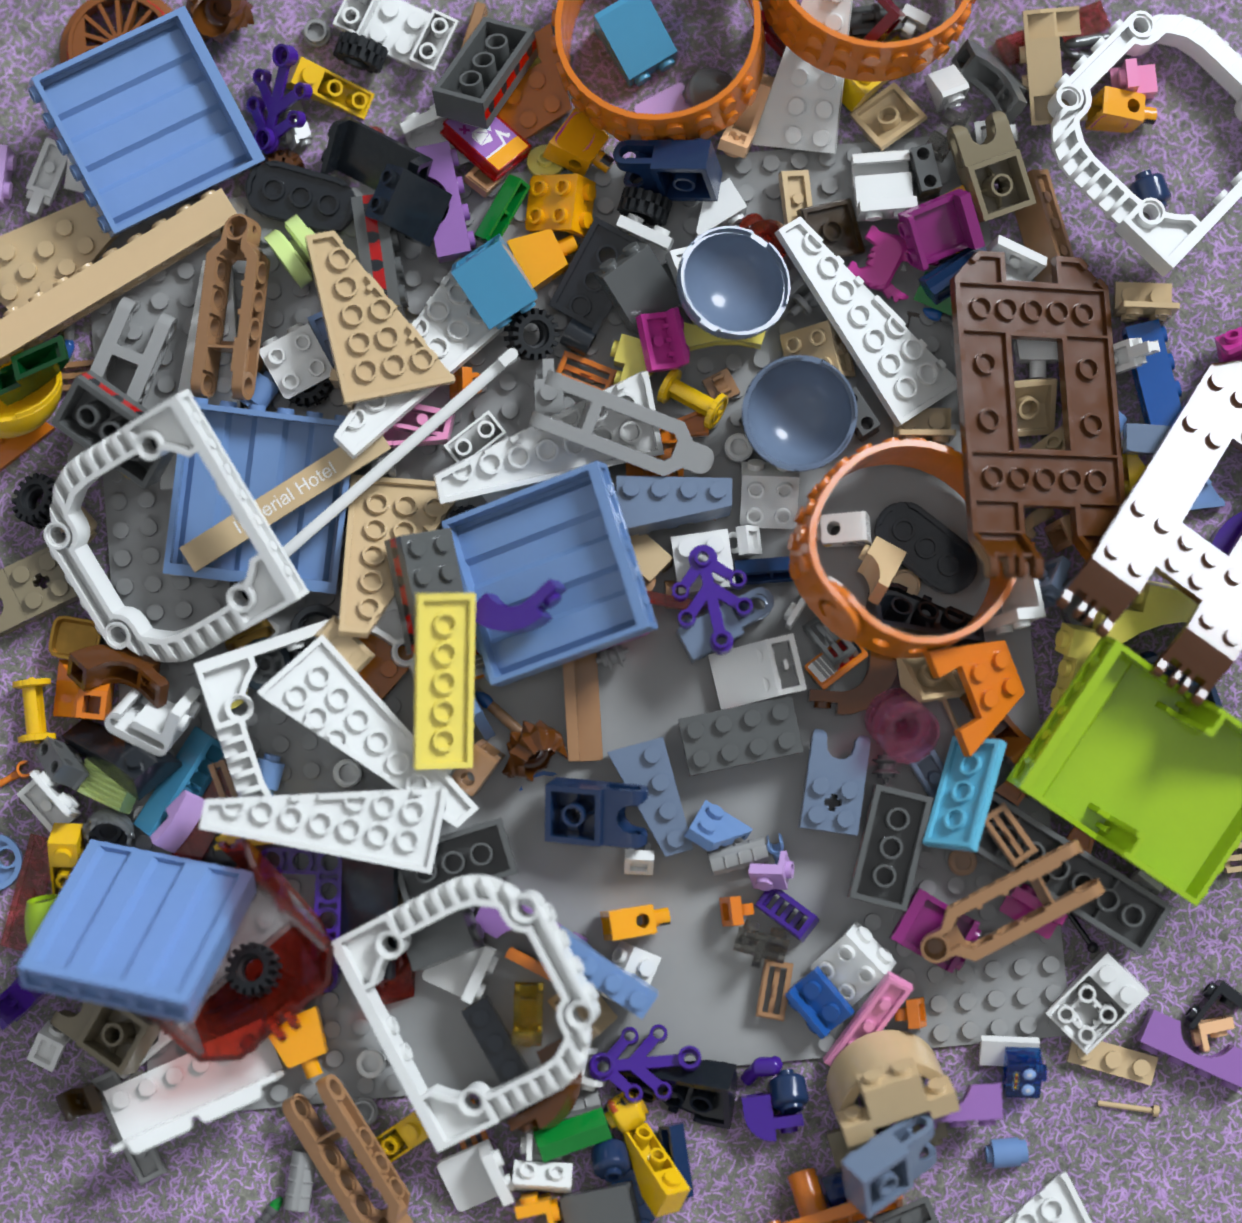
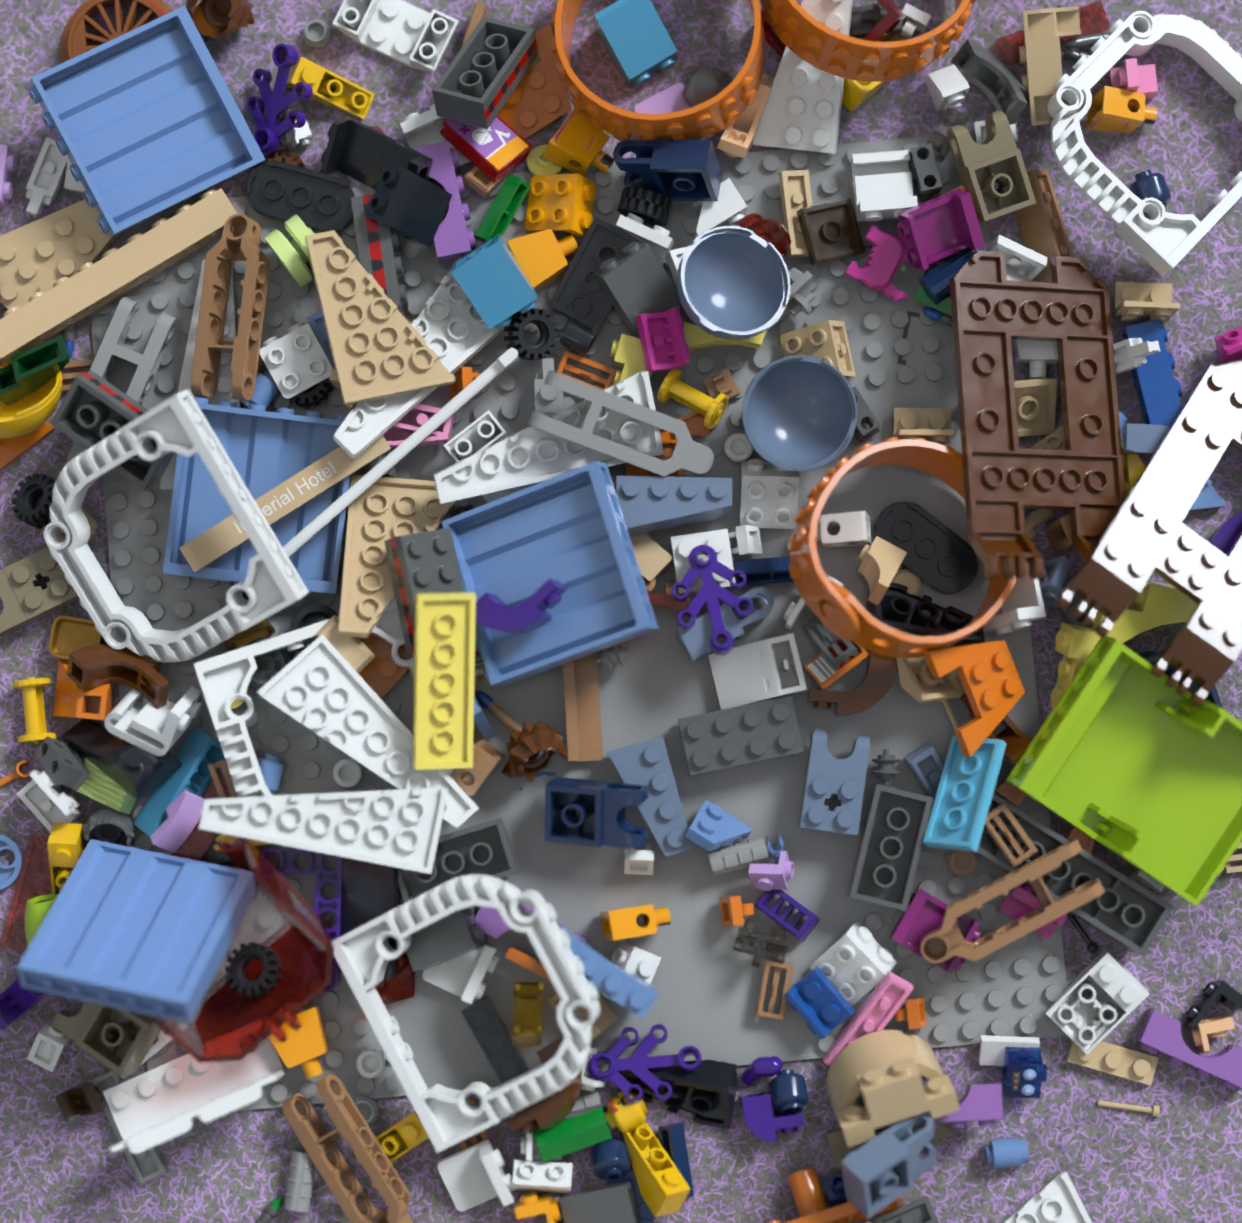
black tyre [333,31,388,74] -> none
white wing [774,217,957,427] -> none
tan slope [849,82,928,151] -> none
clear pink wheel [865,688,940,764] -> none

